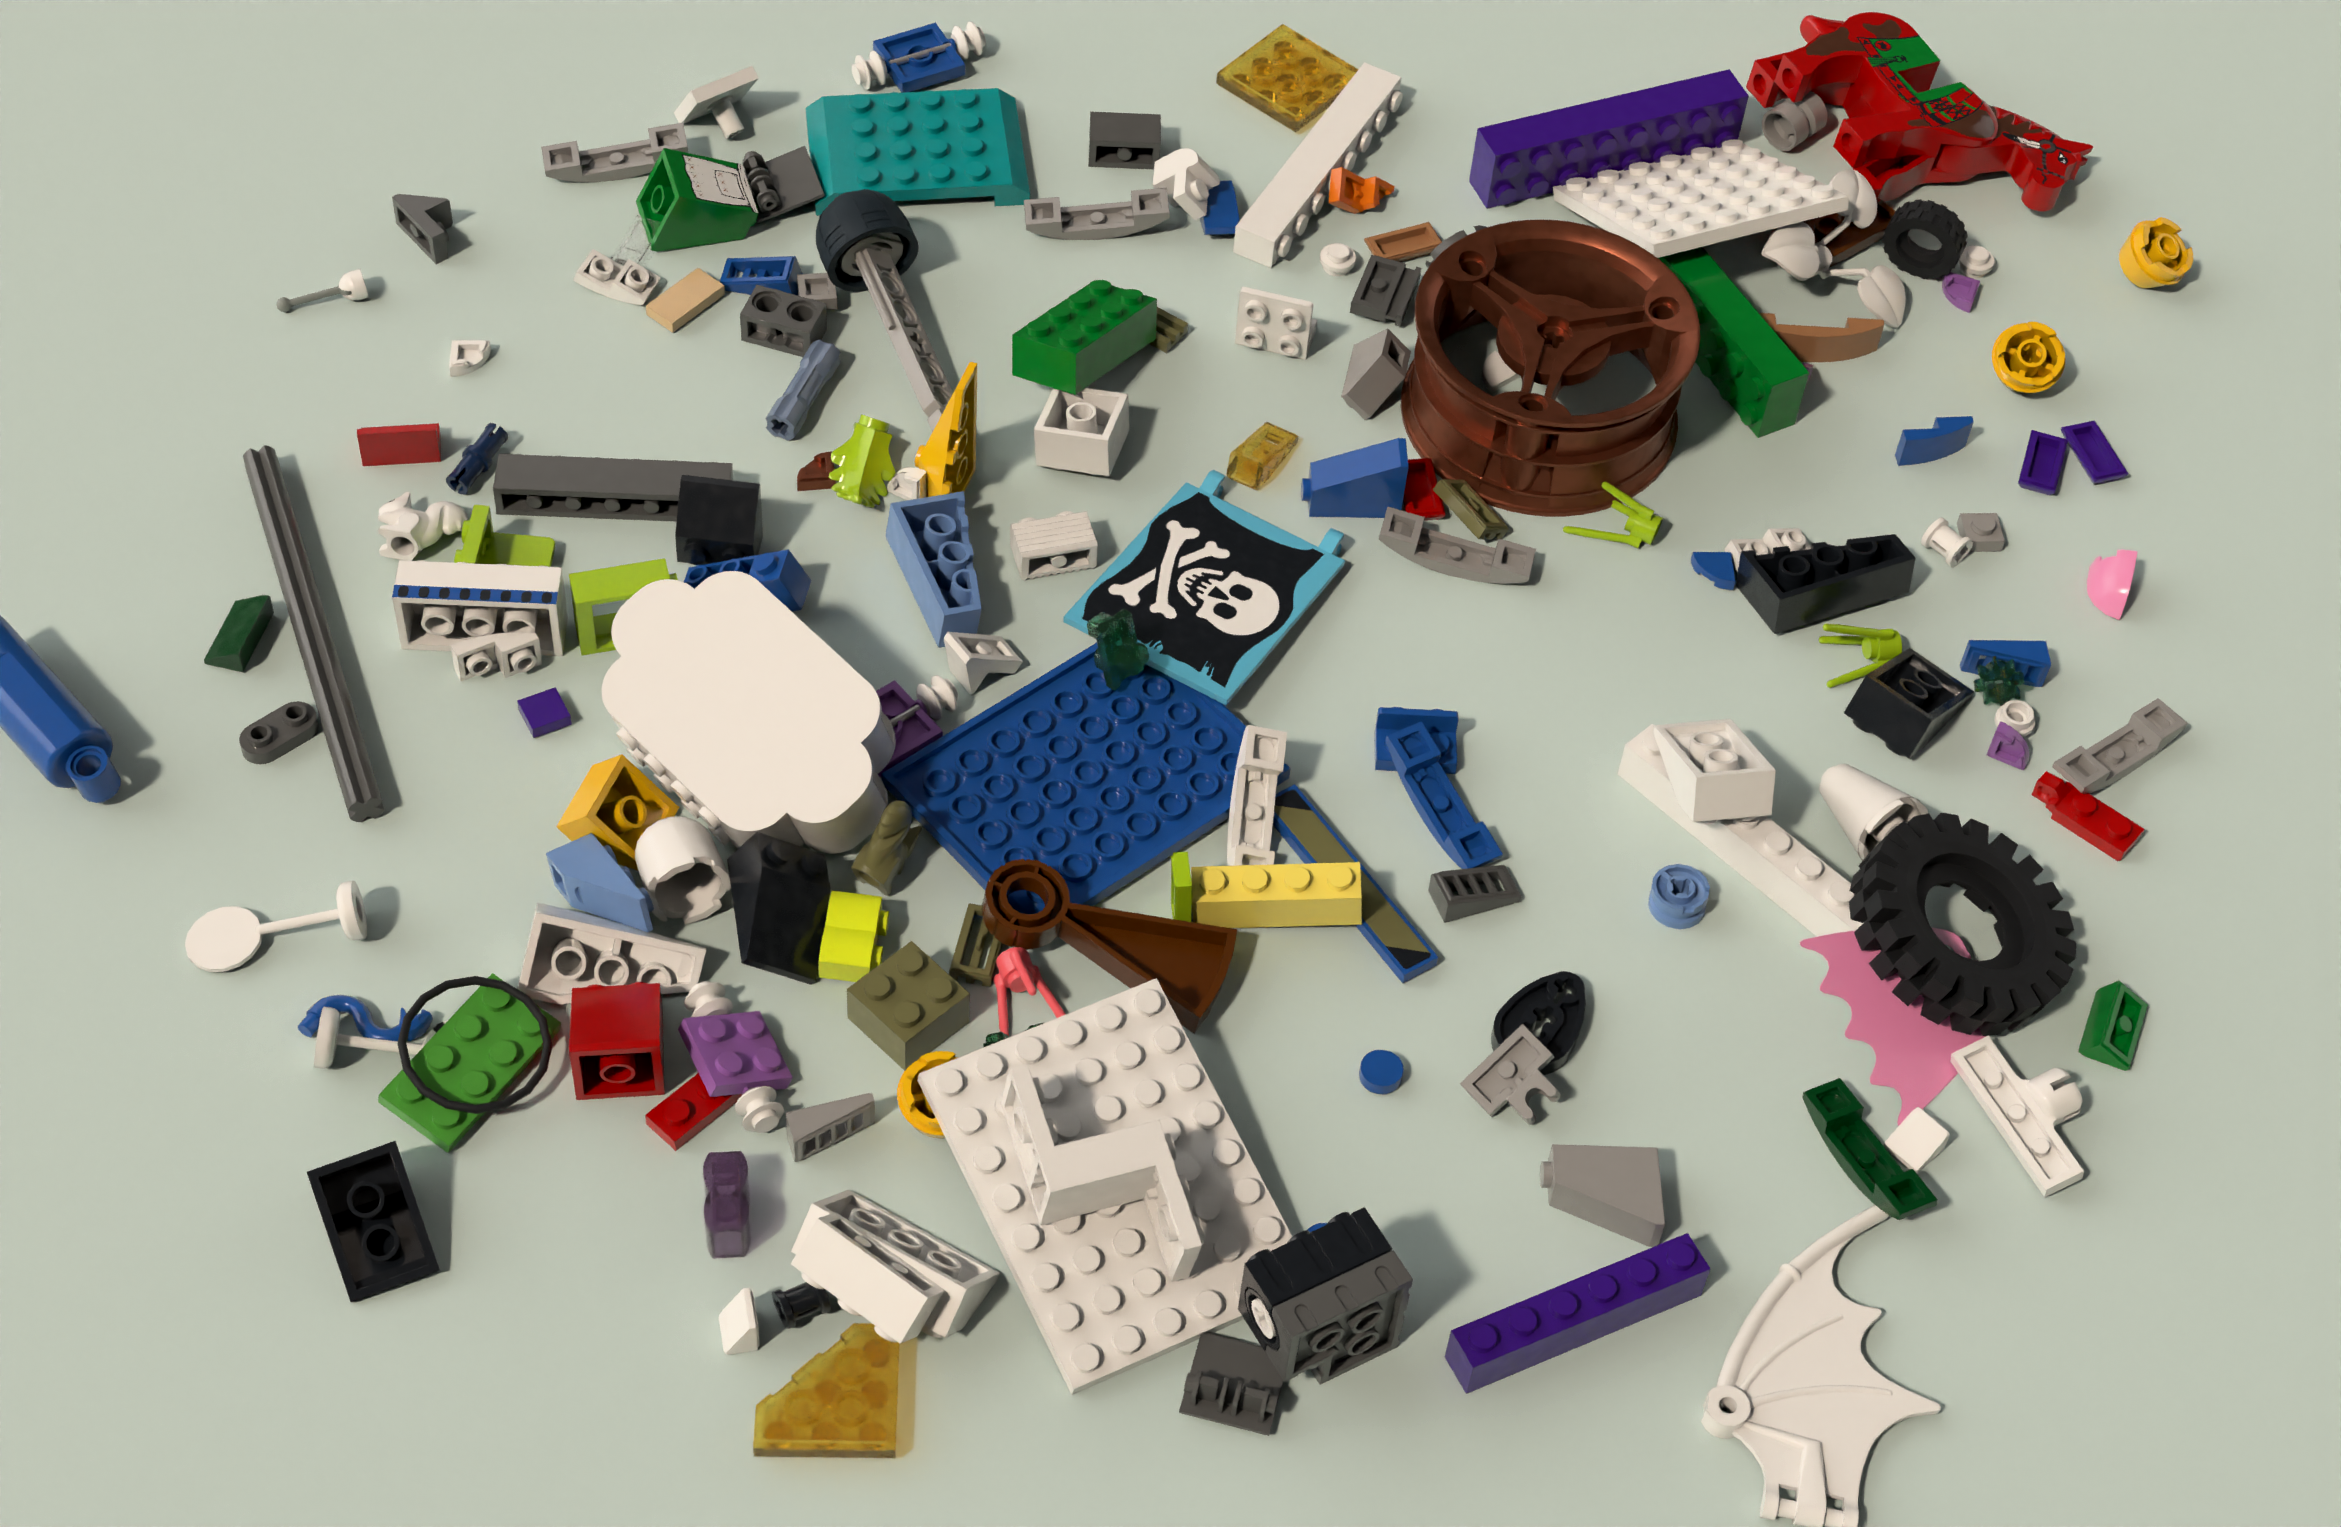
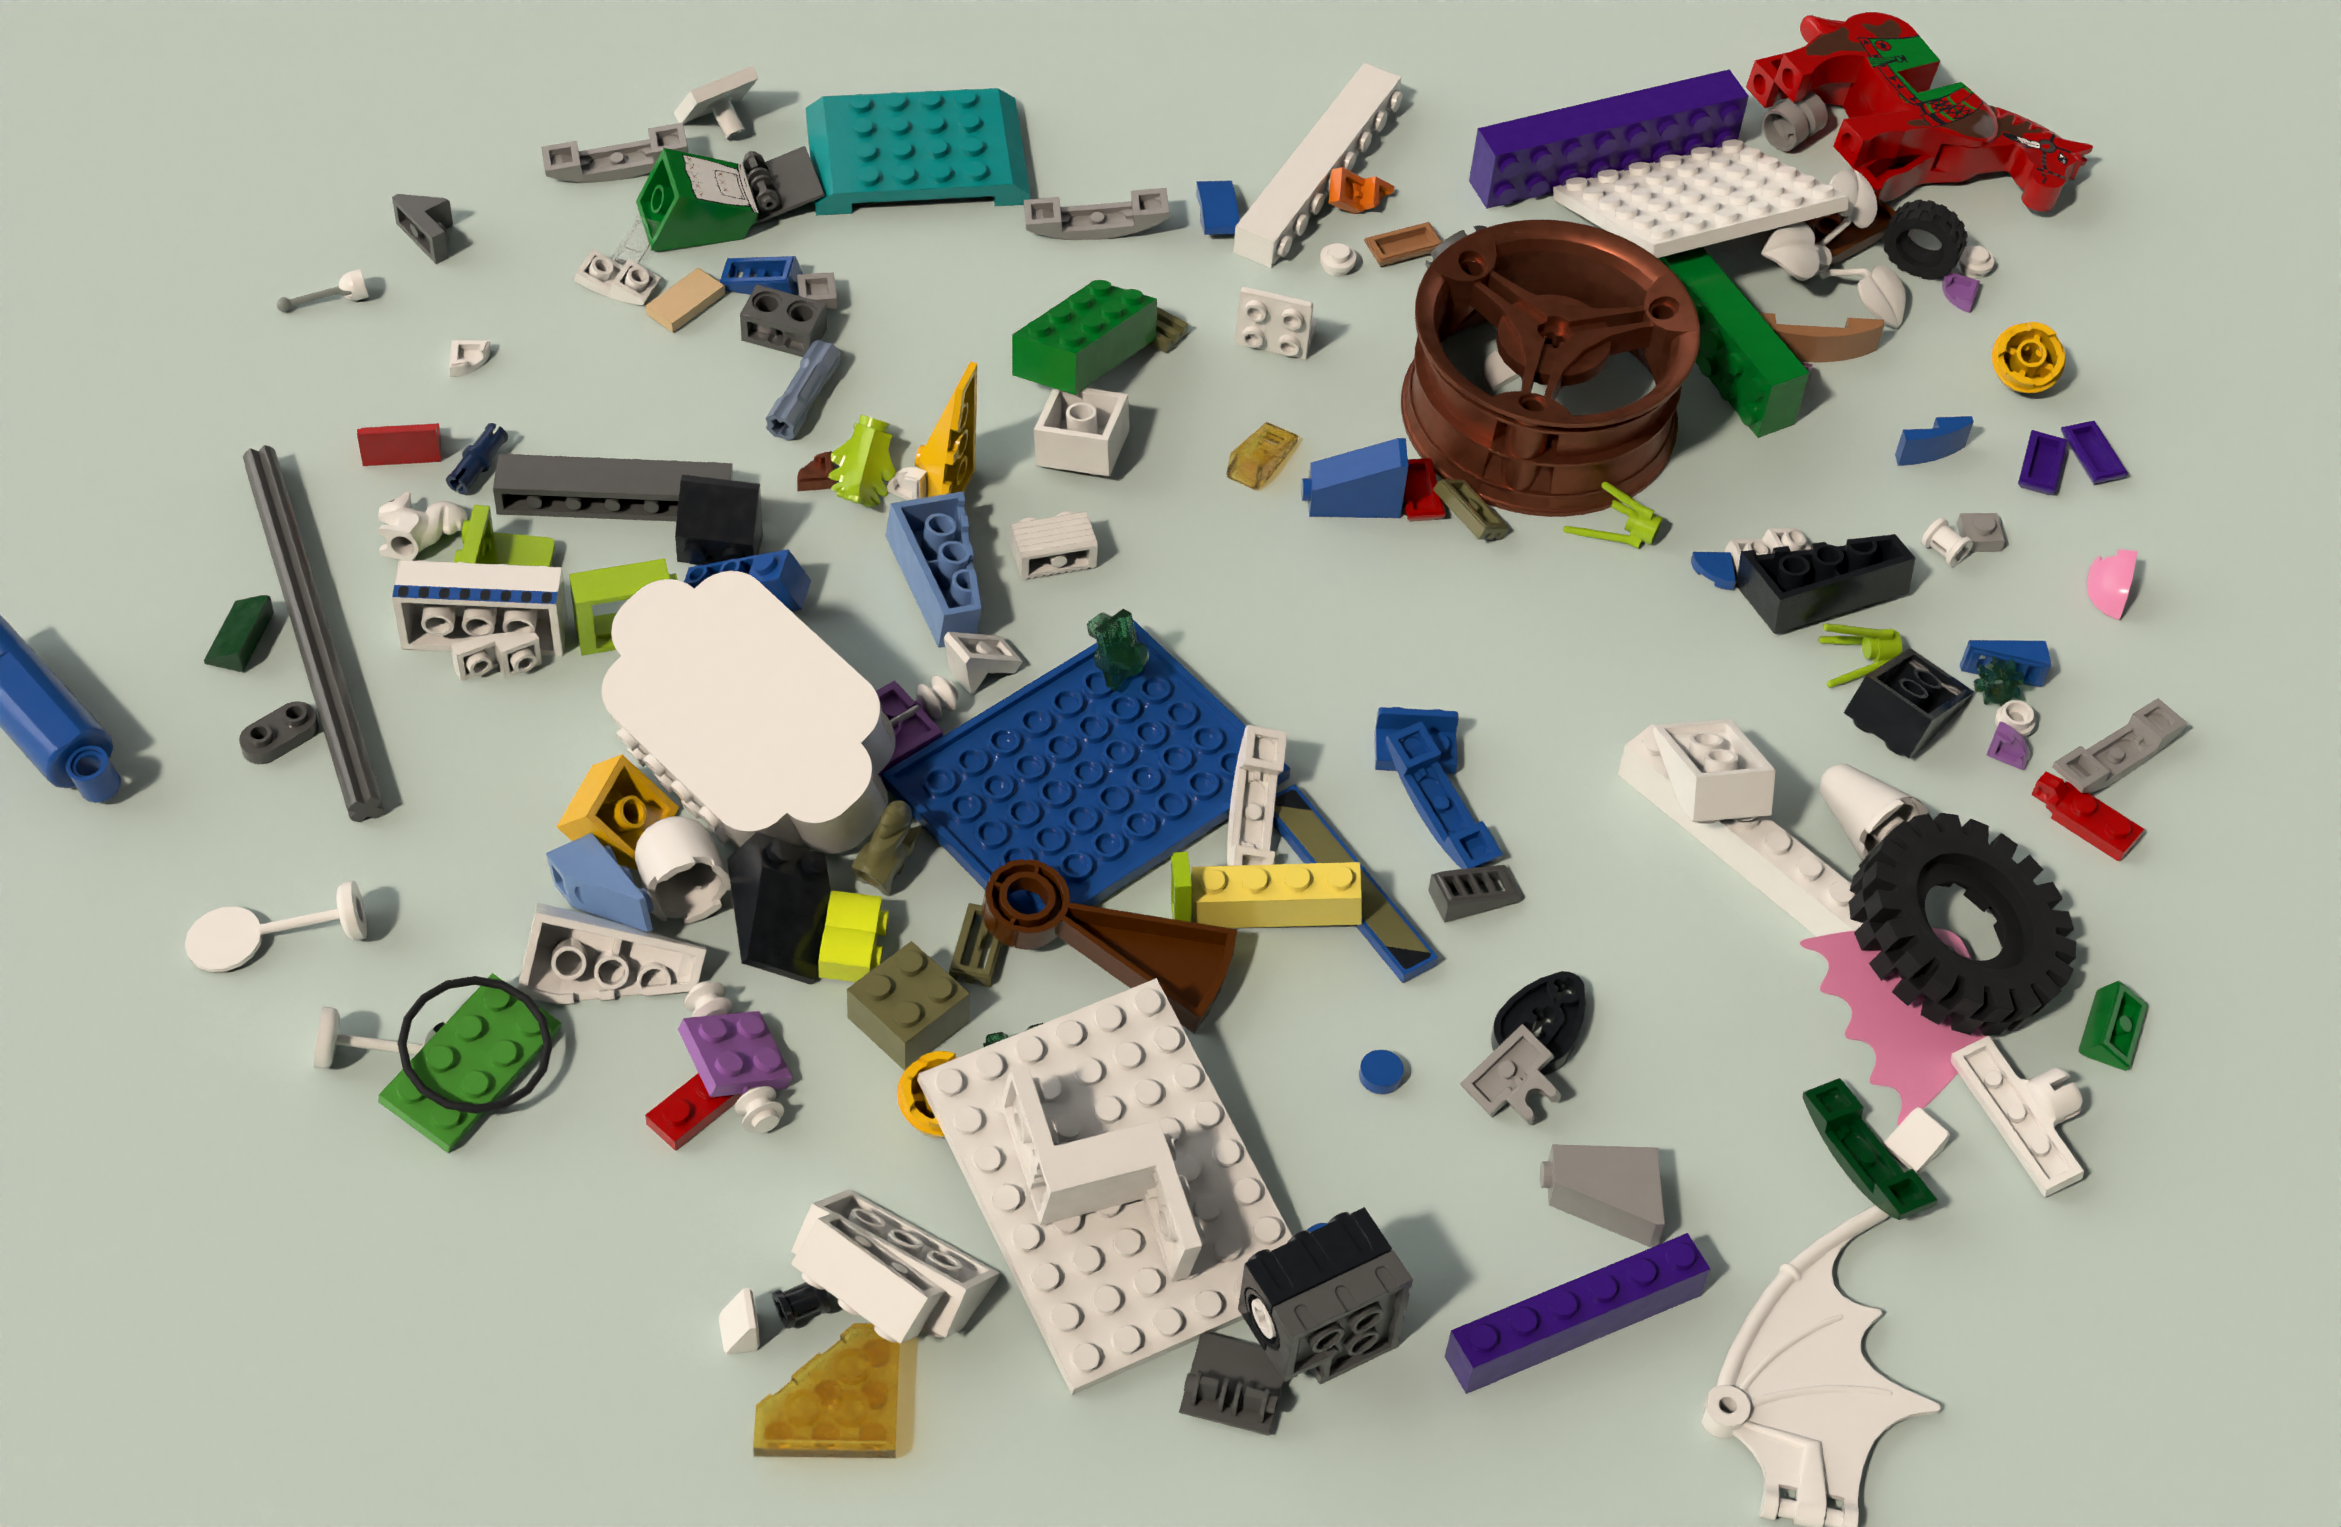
blue animal [298,995,433,1041] -> none
black slope [307,1141,440,1302] -> none
dark purple tile [517,687,572,738] -> none
red slope [569,982,665,1100] -> none
clear purple brick [703,1151,751,1259] -> none
light grey slope [786,1093,875,1162] -> none
piece [816,189,953,432] -> none
blue plate [852,22,986,93] -> none
coral plant [993,947,1066,1040] -> none
flag [1063,470,1345,705] -> none
dark grey brick [1088,112,1161,170] -> none
white brick [1153,148,1220,220] -> none
clear yellow plate [1216,24,1359,132] -> none
light grey slope [1341,329,1411,420] -> none
dark grey plate [1350,254,1422,326] -> none
light grey slope [1379,507,1536,584] -> none
medium blue wheel [1648,864,1710,929] -> none
yellow cone [2119,217,2193,289] -> none

